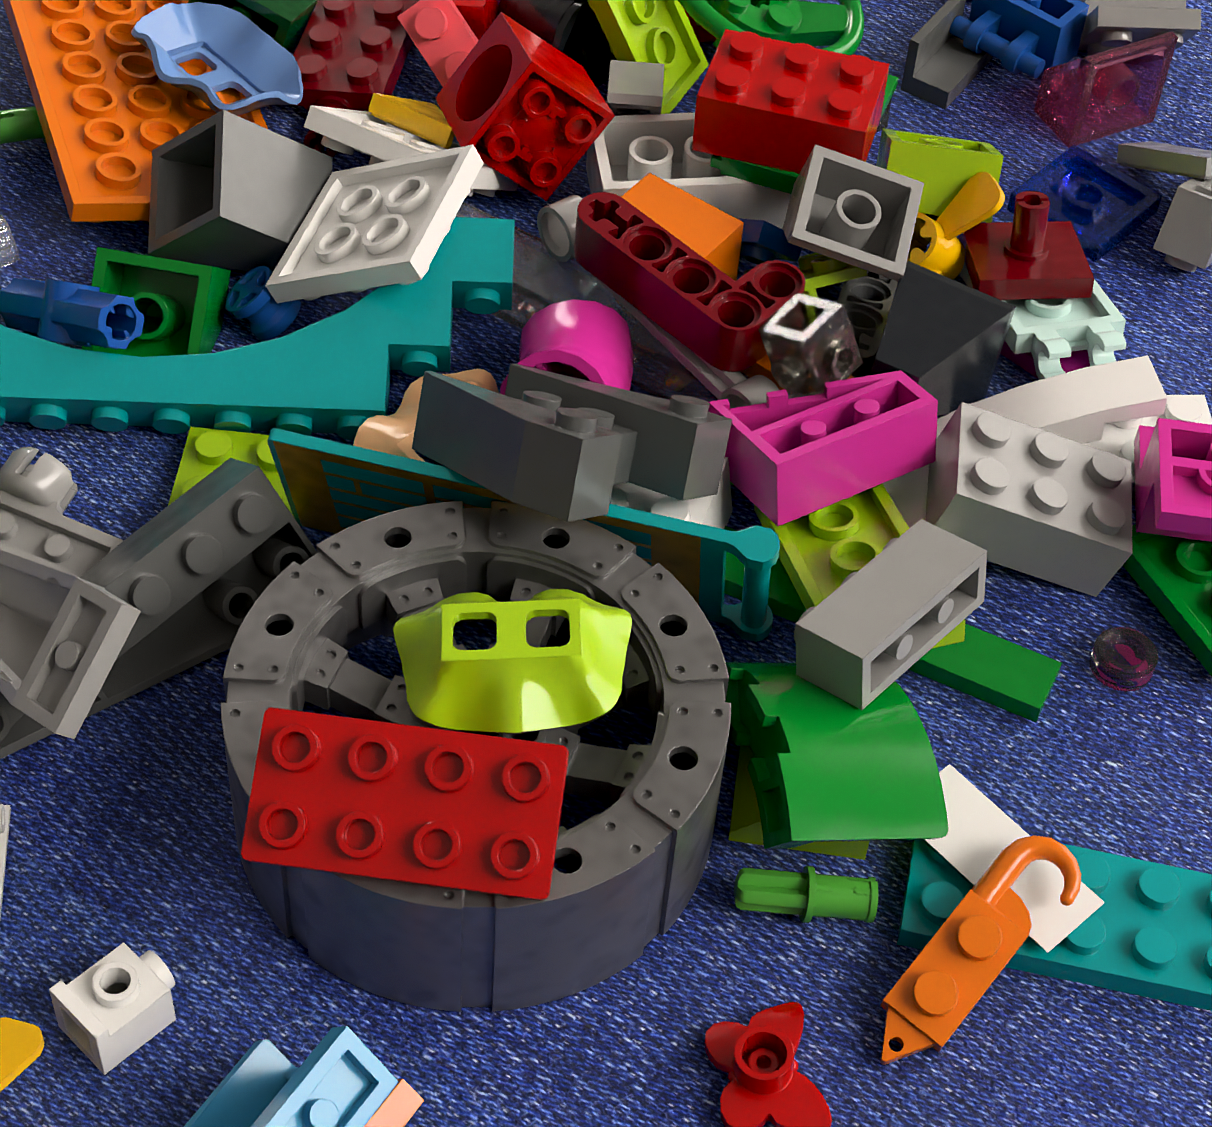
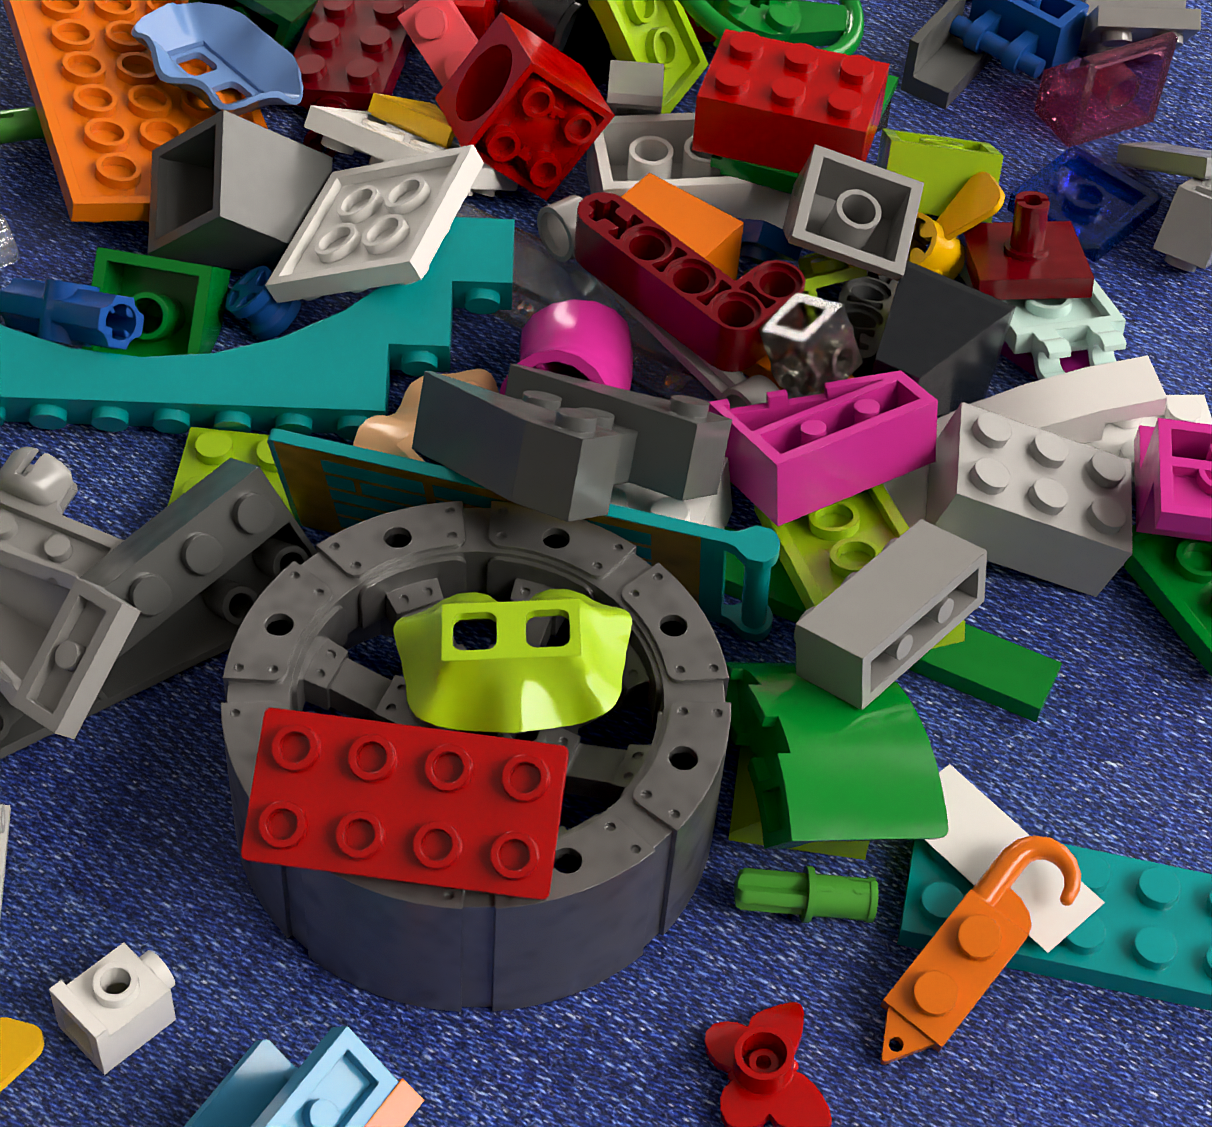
clear smoke tile [1089,627,1158,692] -> none

